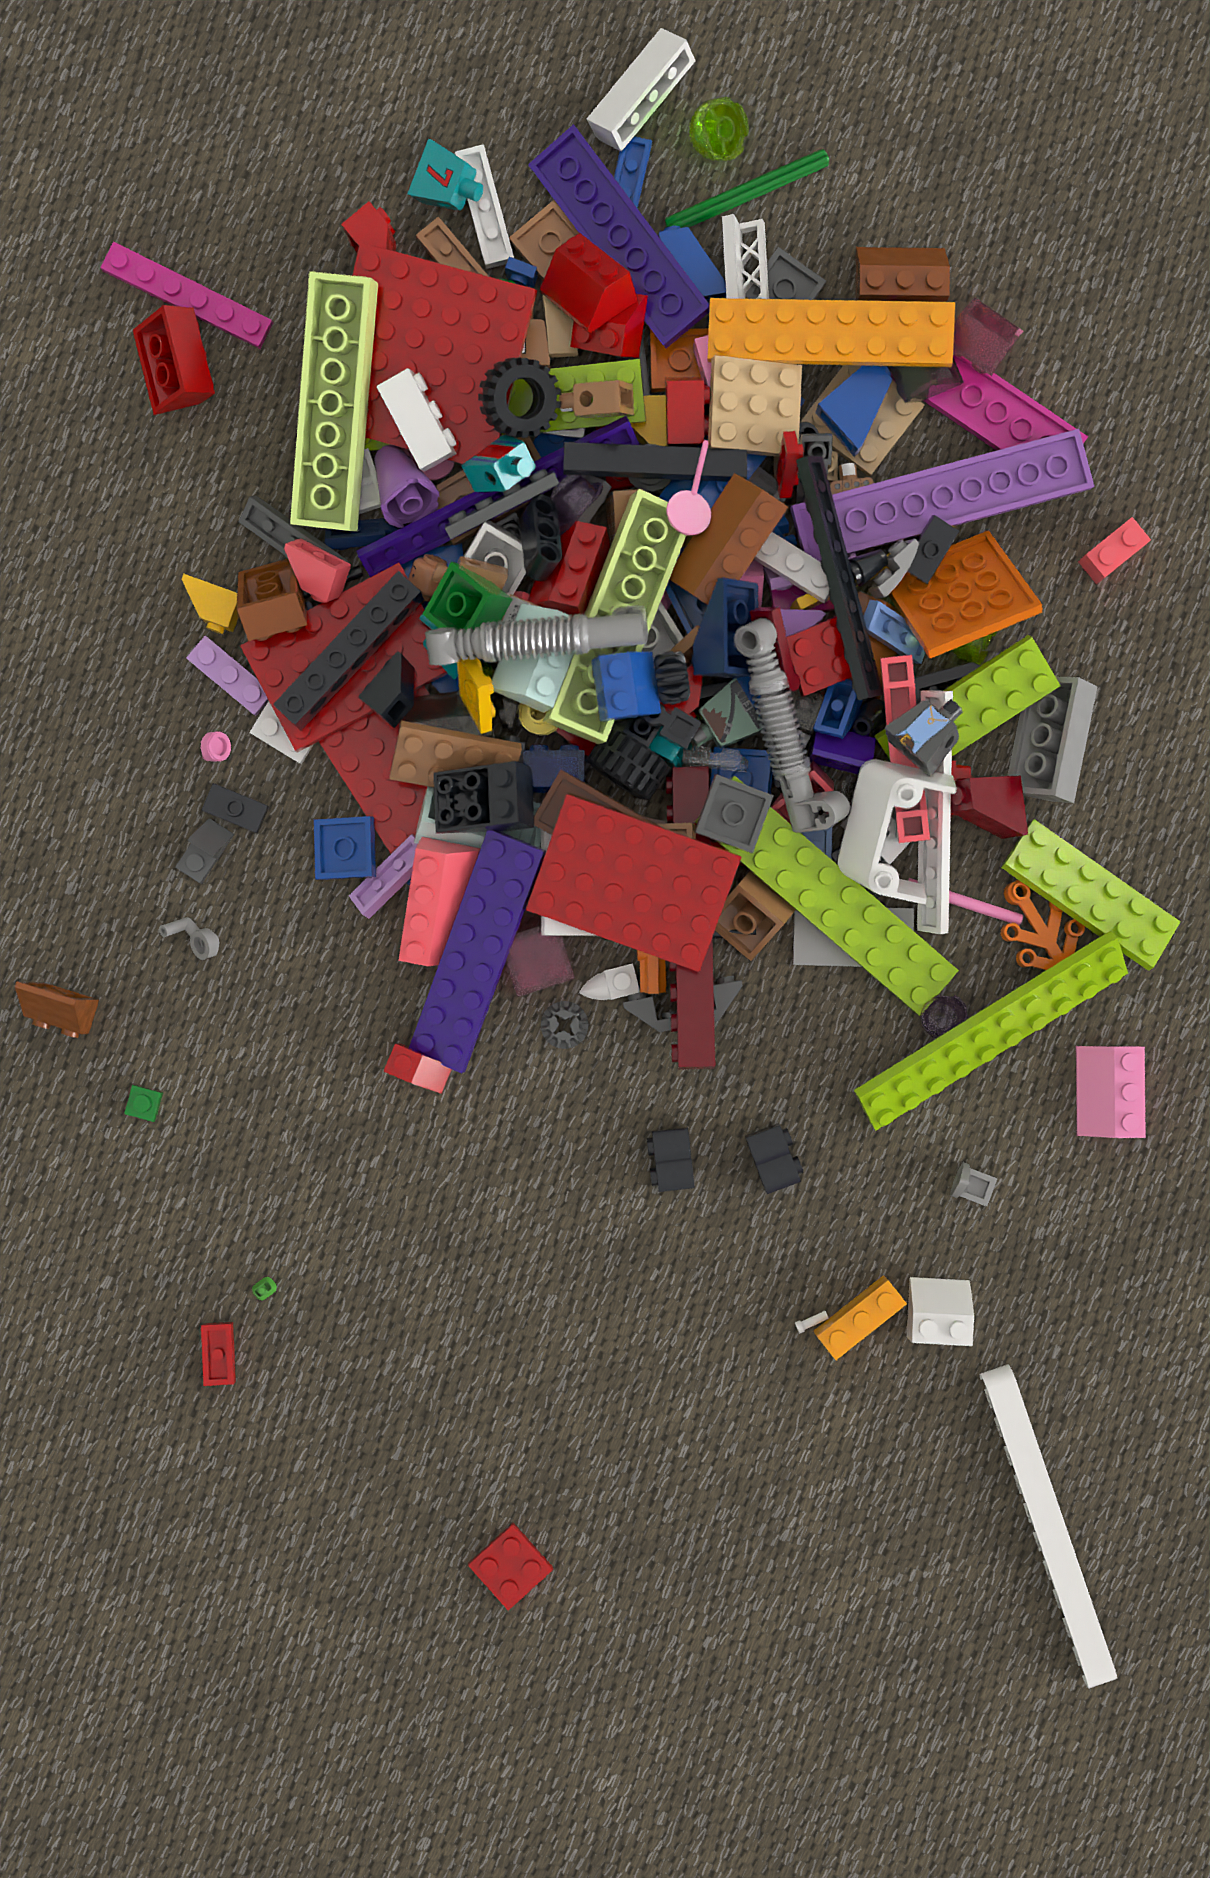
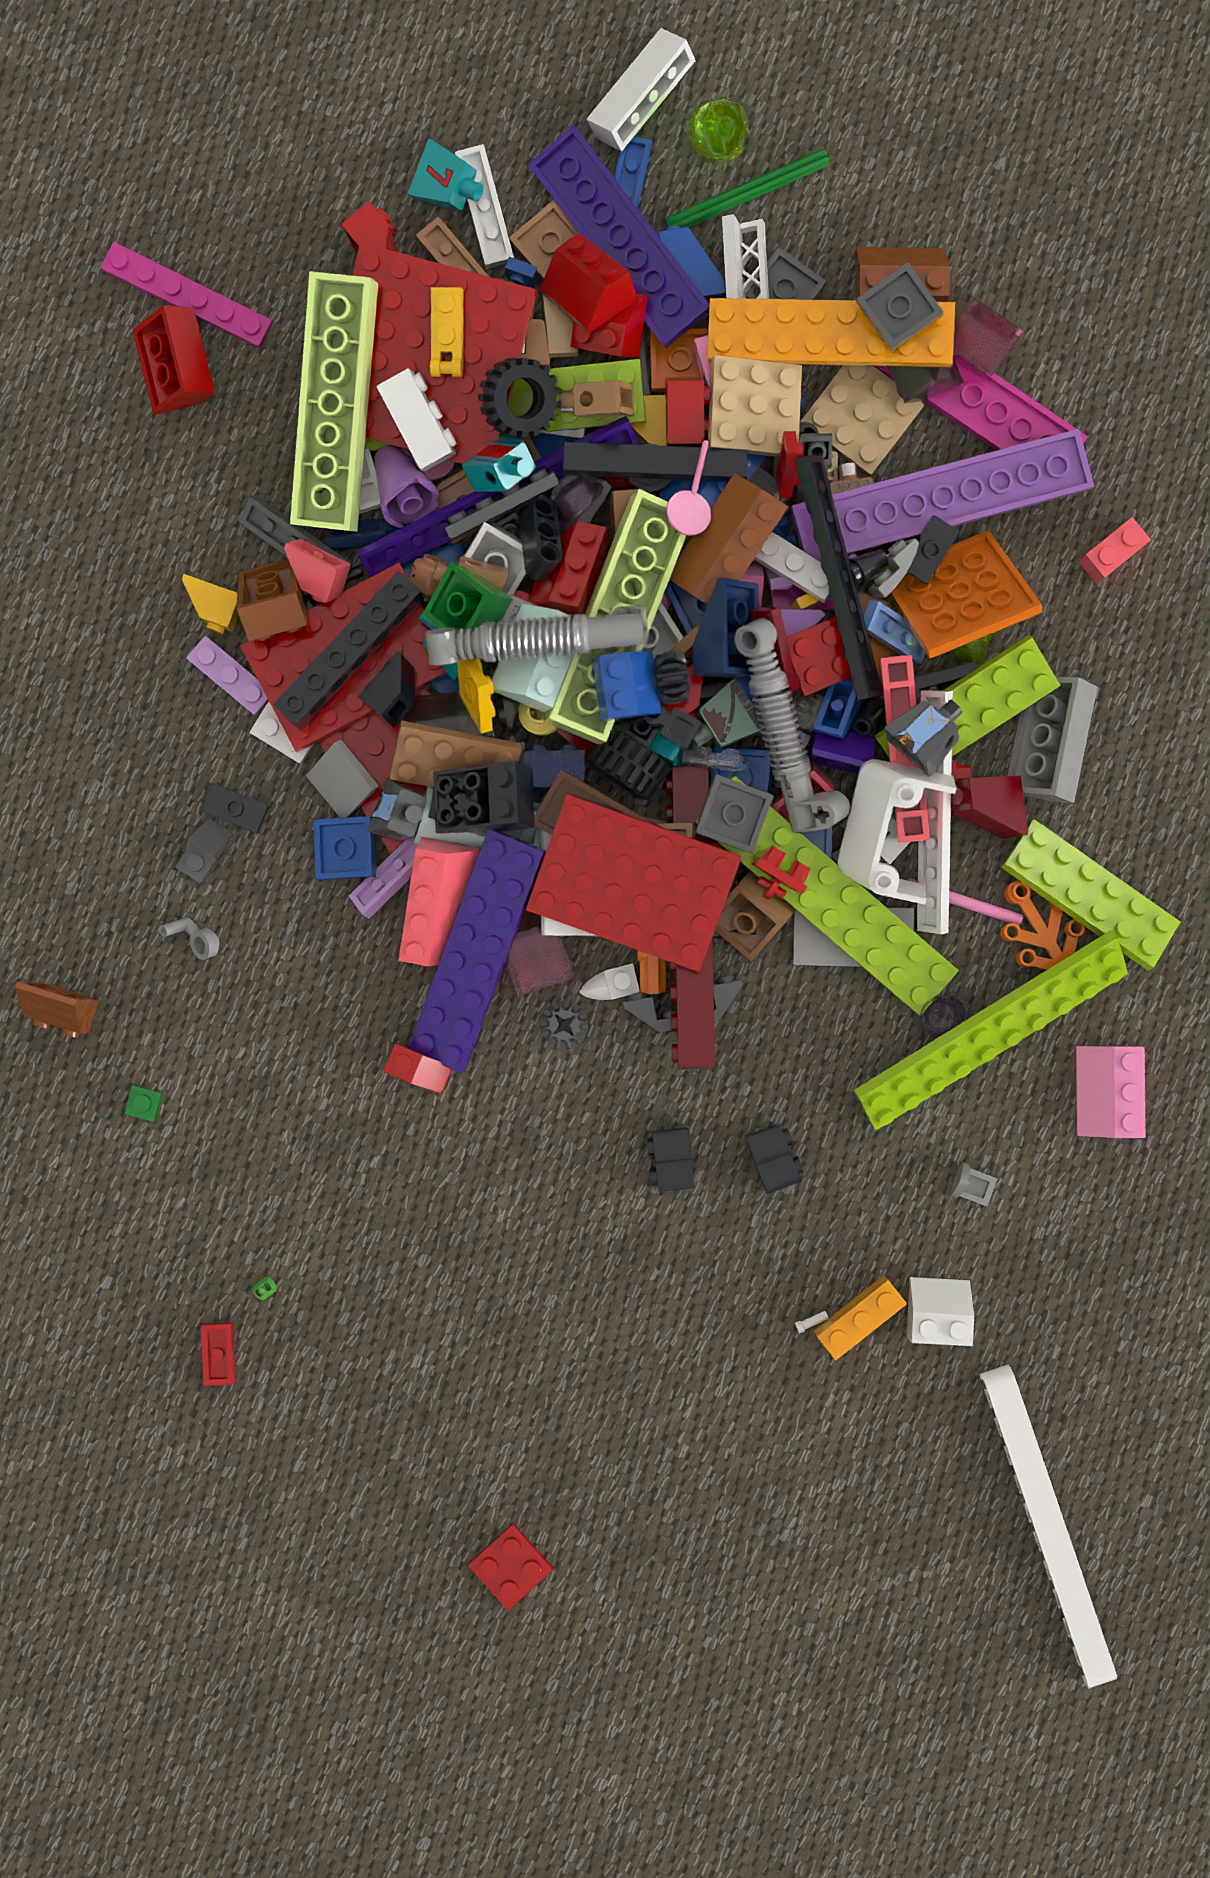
bright pink tile [201,732,231,762] -> none
blue slope [815,365,892,457] -> none
none -> light grey tile [306,739,379,818]
none -> dark grey torso [367,777,427,841]
none -> yellow plate [430,287,463,377]
none -> red hips [751,845,810,900]
none -> dark grey plate [856,262,943,352]

